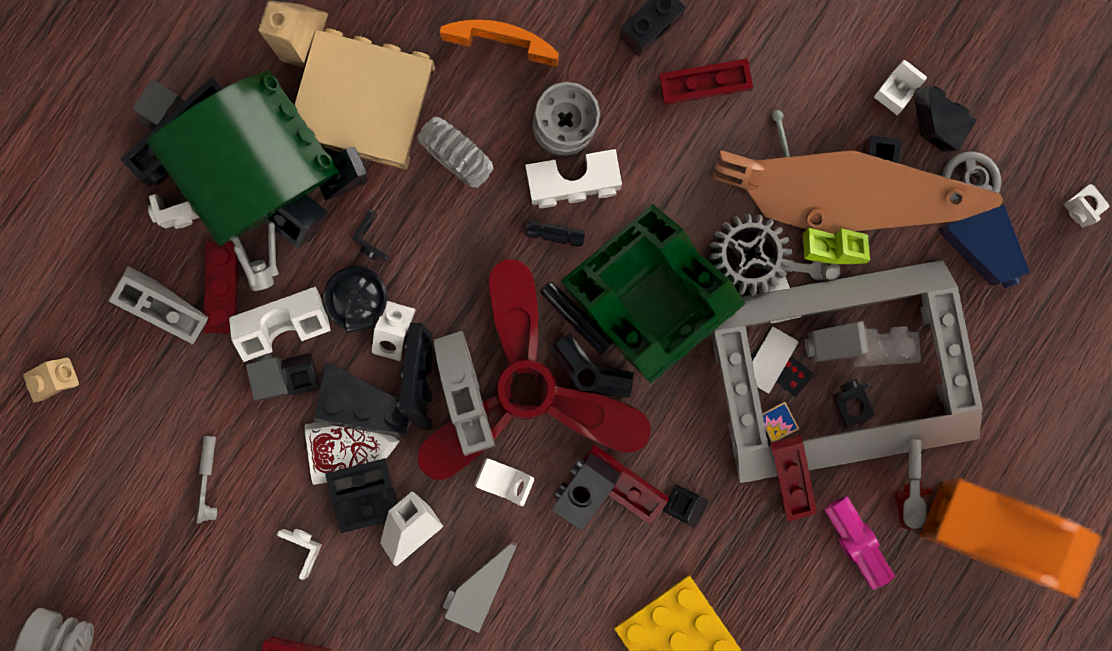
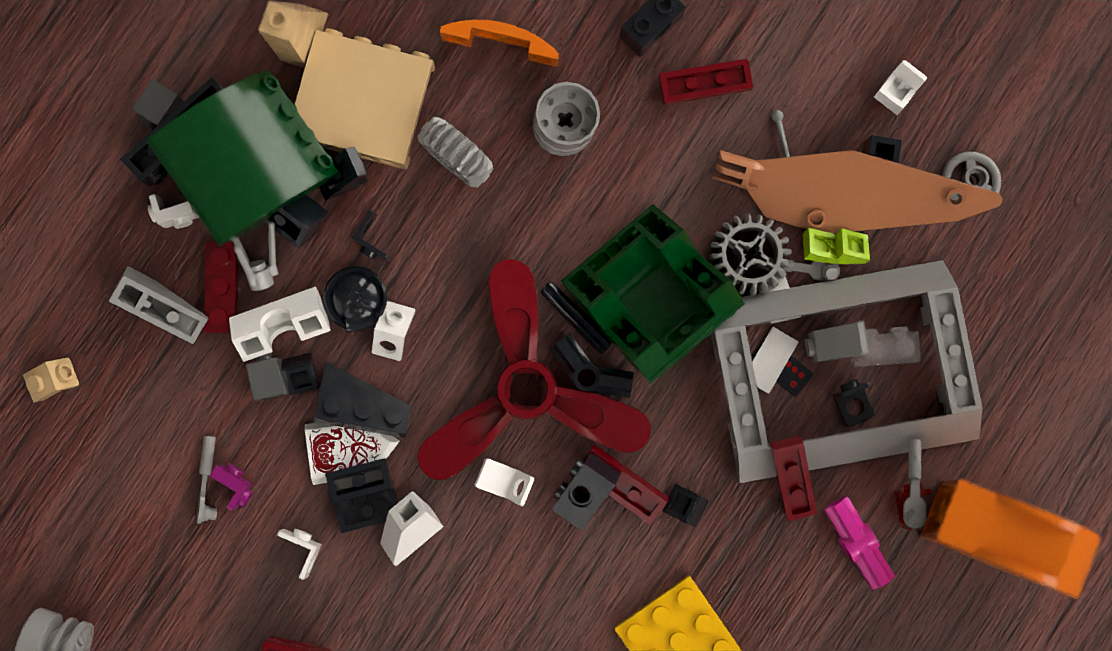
black wing [397,323,432,430] -> none
light grey slope [434,331,495,455] -> none
light grey slope [443,542,517,633] -> none
white arch [526,149,622,208] -> none
black axle [526,220,585,247] -> none
tile [762,402,799,443] -> none
black slope [913,86,977,152] -> none
dark blue slope [939,205,1030,288] -> none
white bracket [1064,184,1109,228] -> none
none -> magenta bracket [210,463,254,511]

